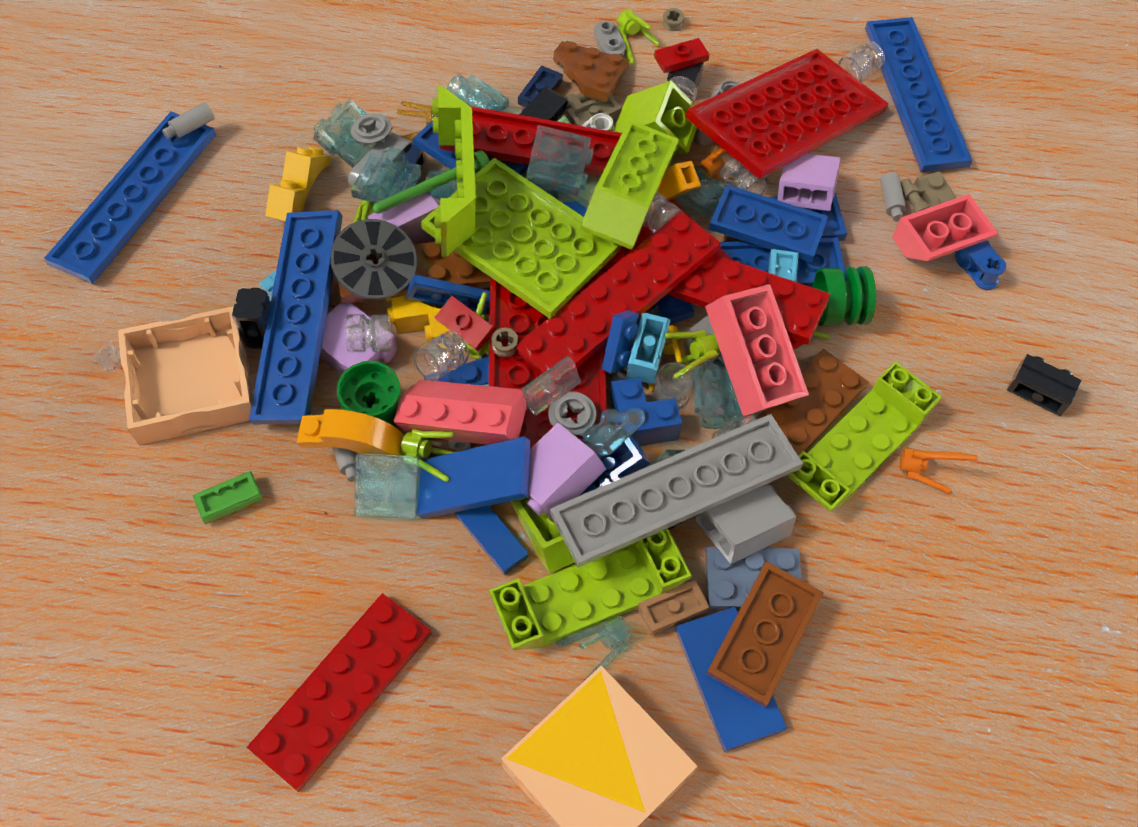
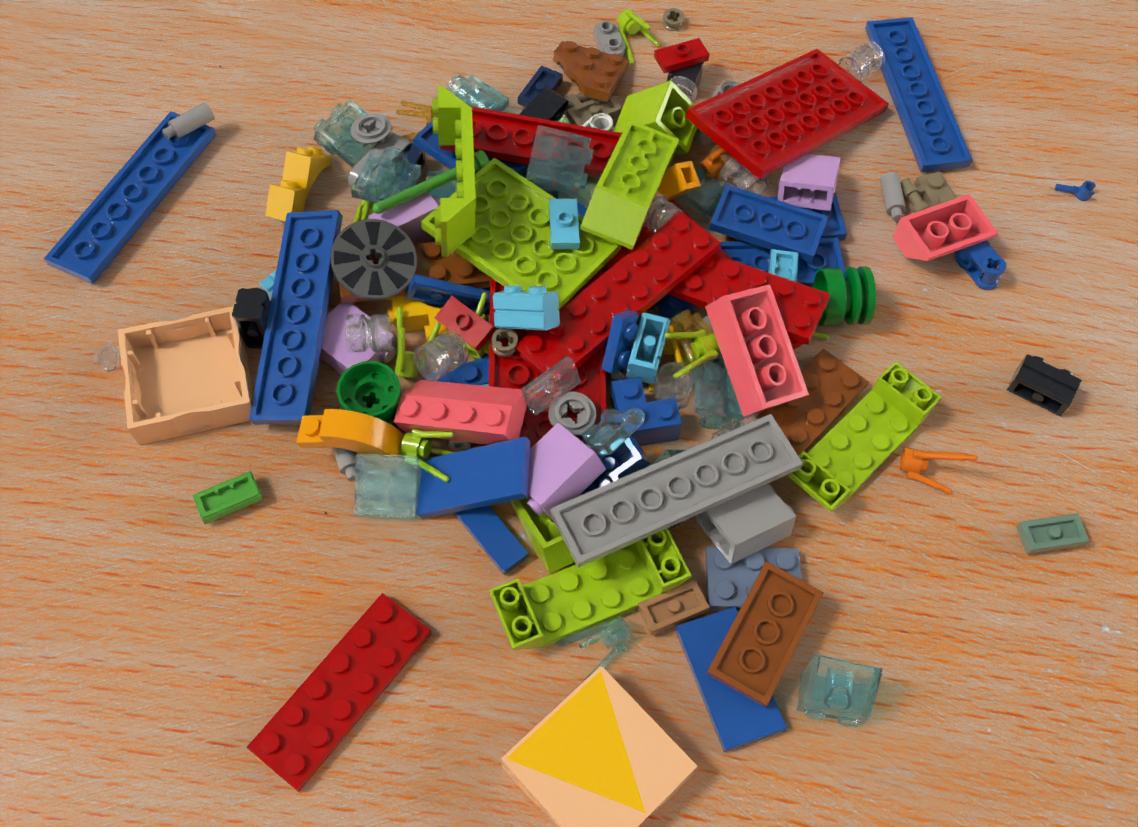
none -> lime plant [395,306,441,378]
none -> medium azure brick [493,285,560,331]
none -> medium azure plate [549,199,580,249]
none -> clear yellow plant [670,309,715,374]
none -> clear light blue slope [796,654,882,727]
none -> sand green plate [1016,513,1090,555]
none -> blue hand [1054,181,1096,201]

